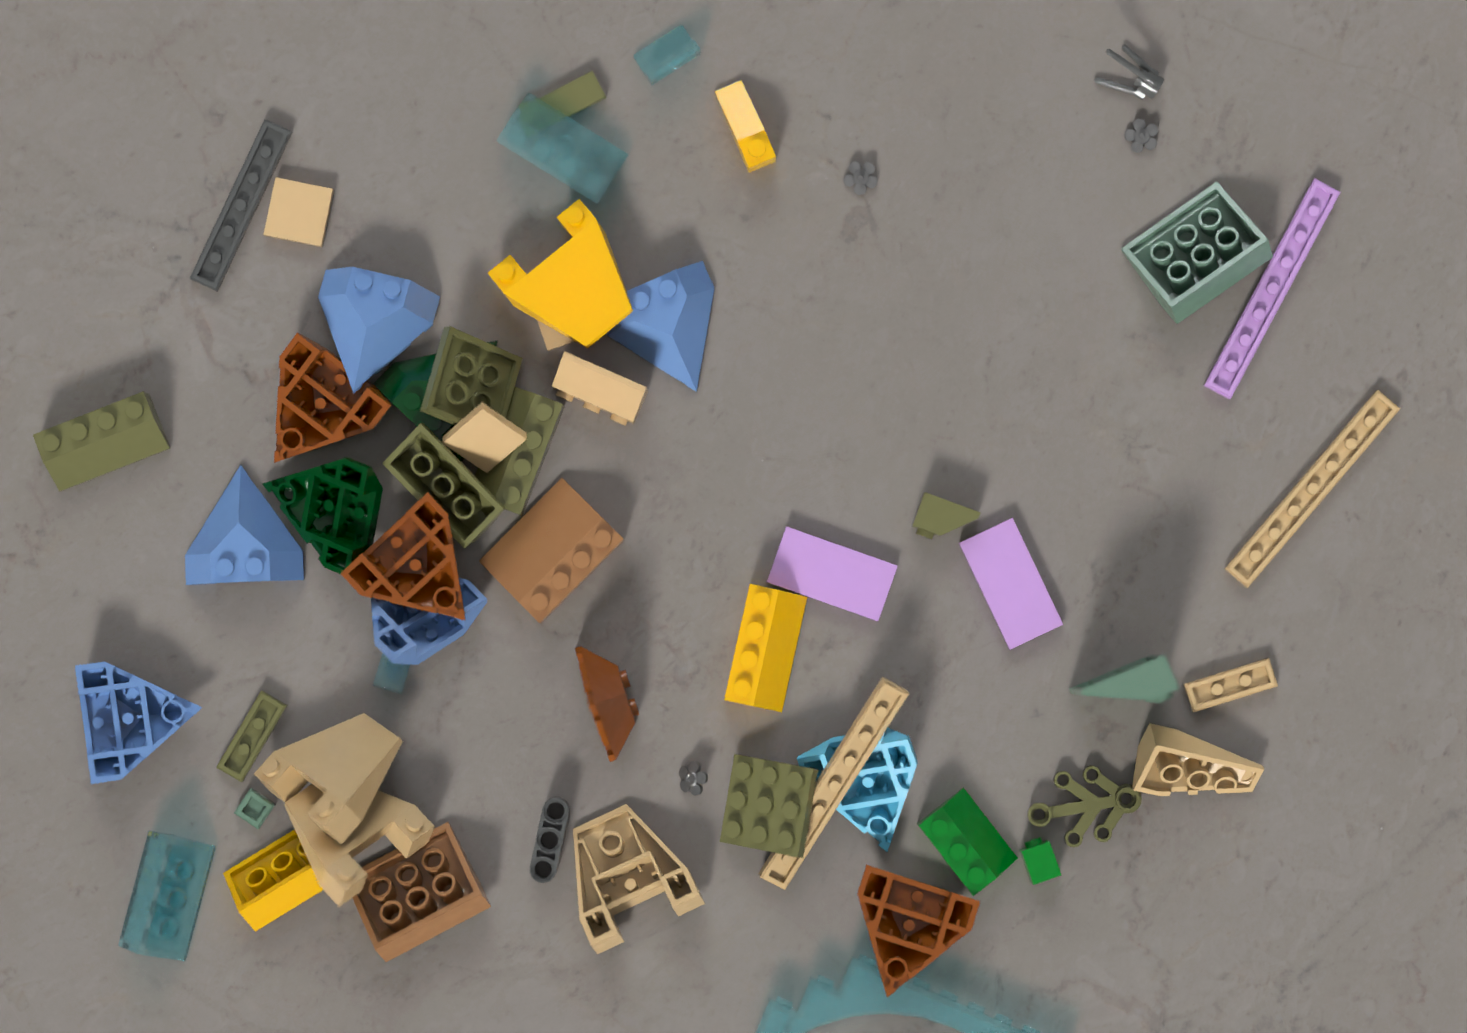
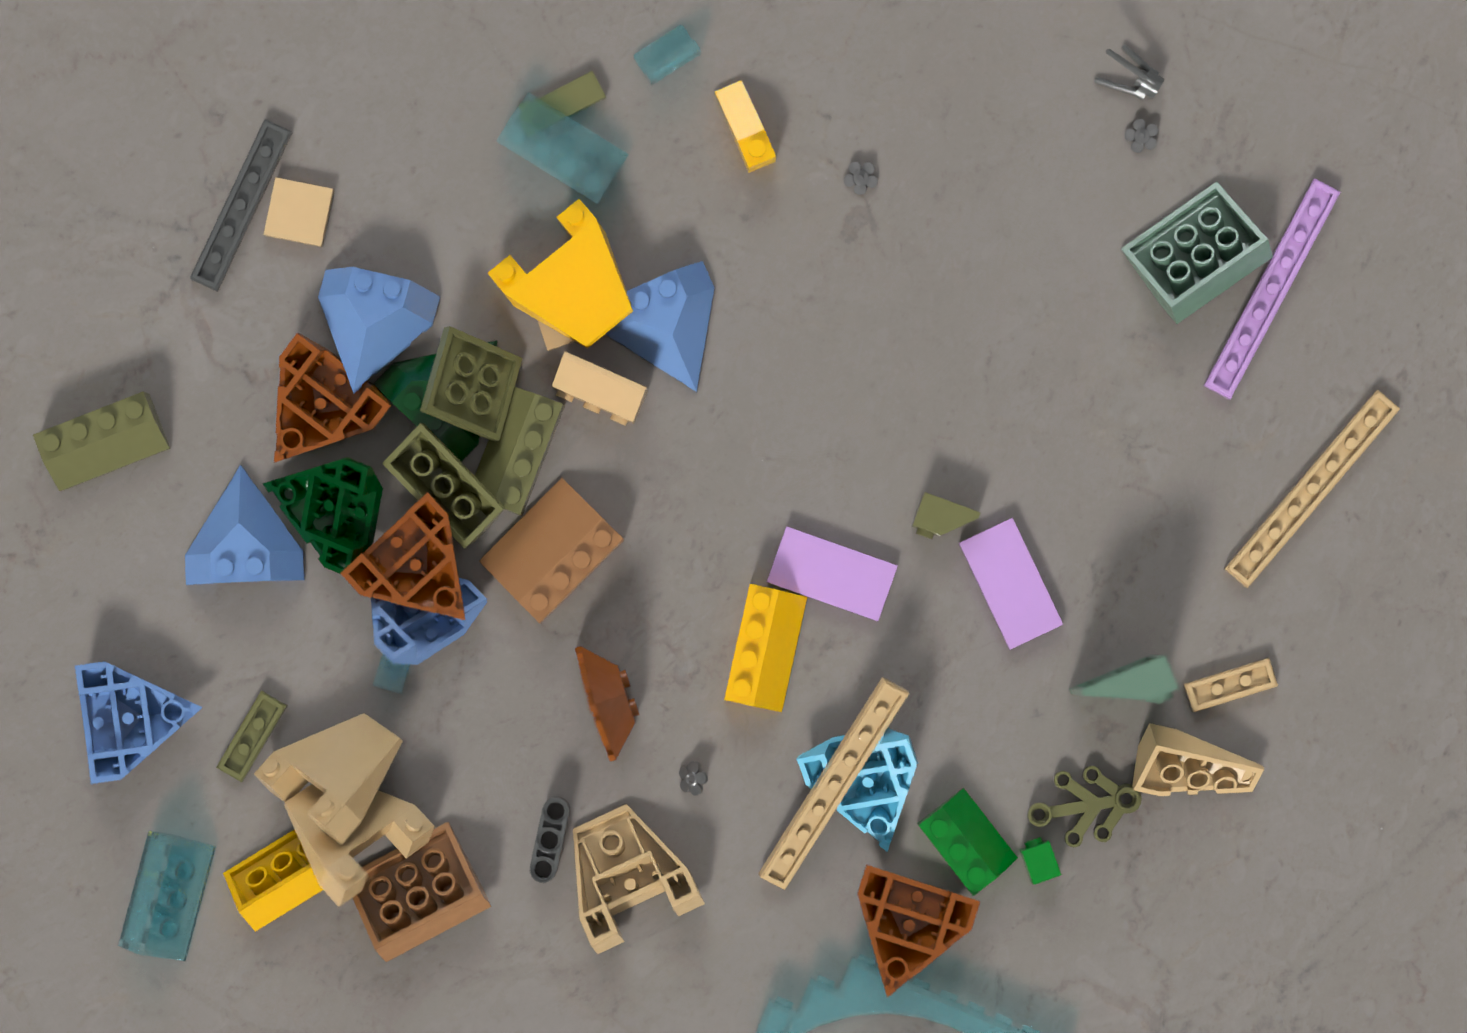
sand green tile [234,788,276,829] -> none
tan tile [442,402,527,473] -> none
olive plate [720,754,818,858] -> none

